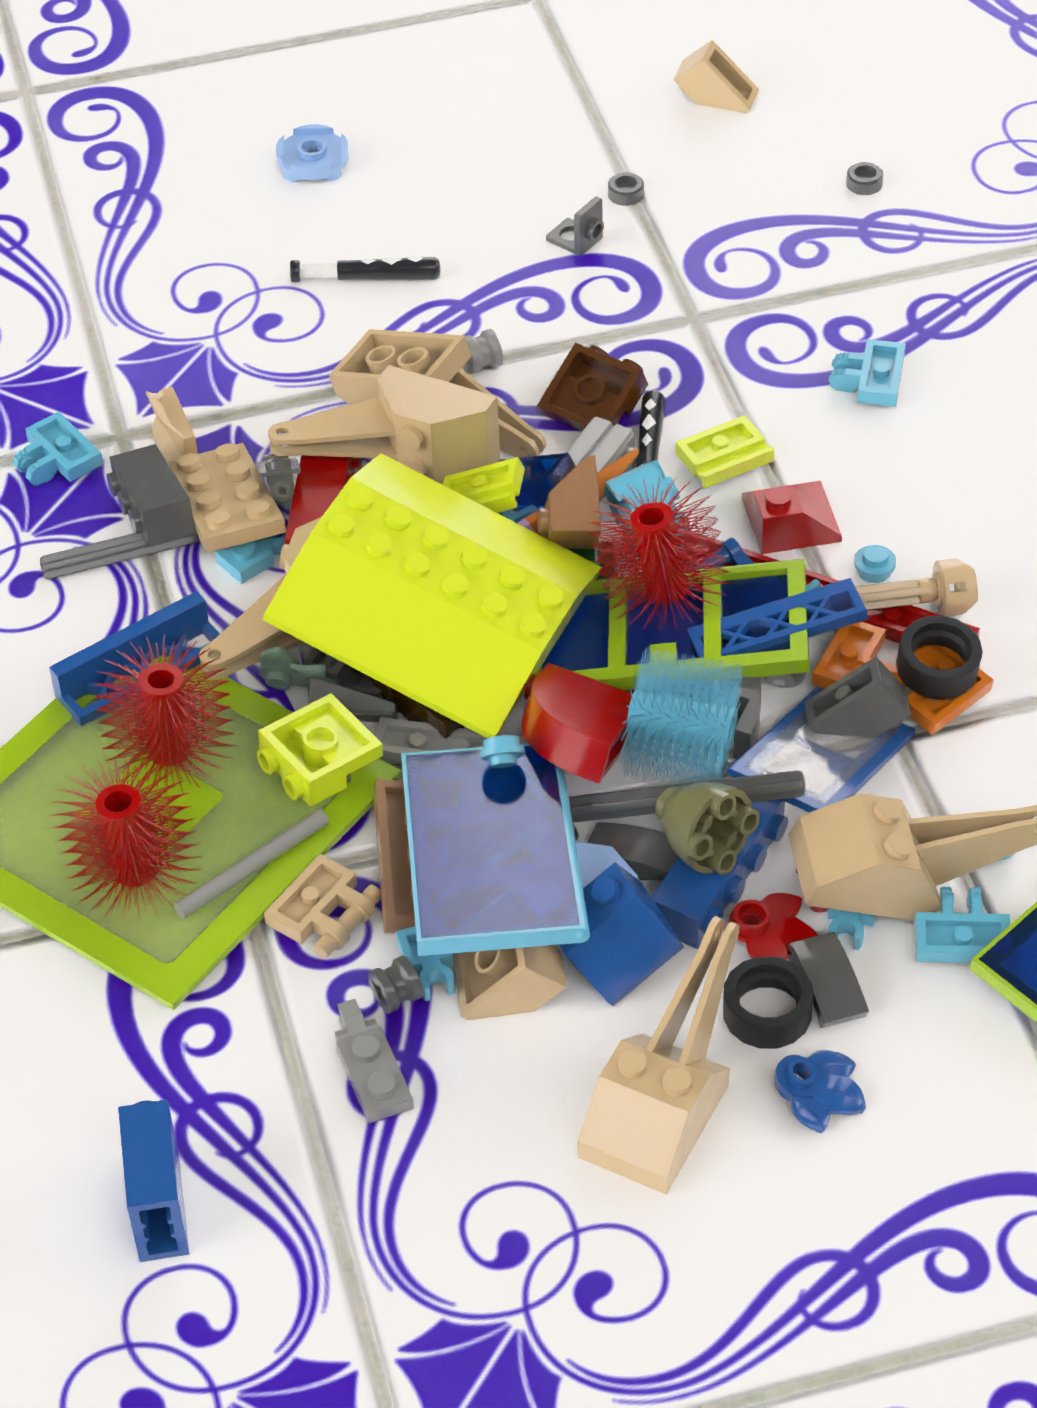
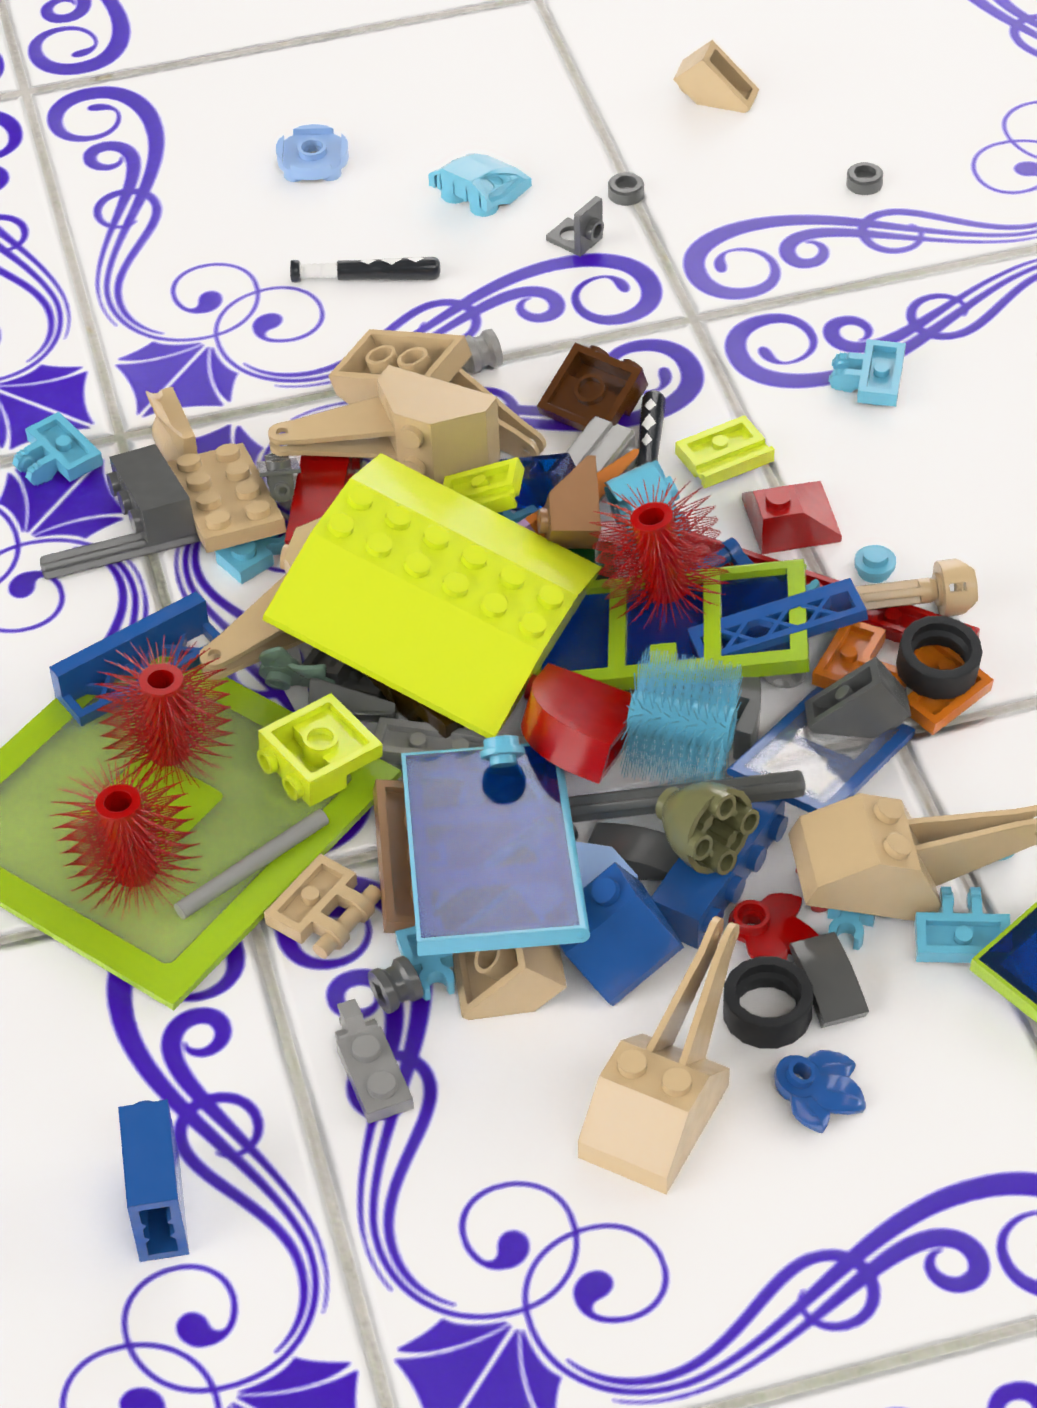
none -> medium azure slope [428,153,532,217]

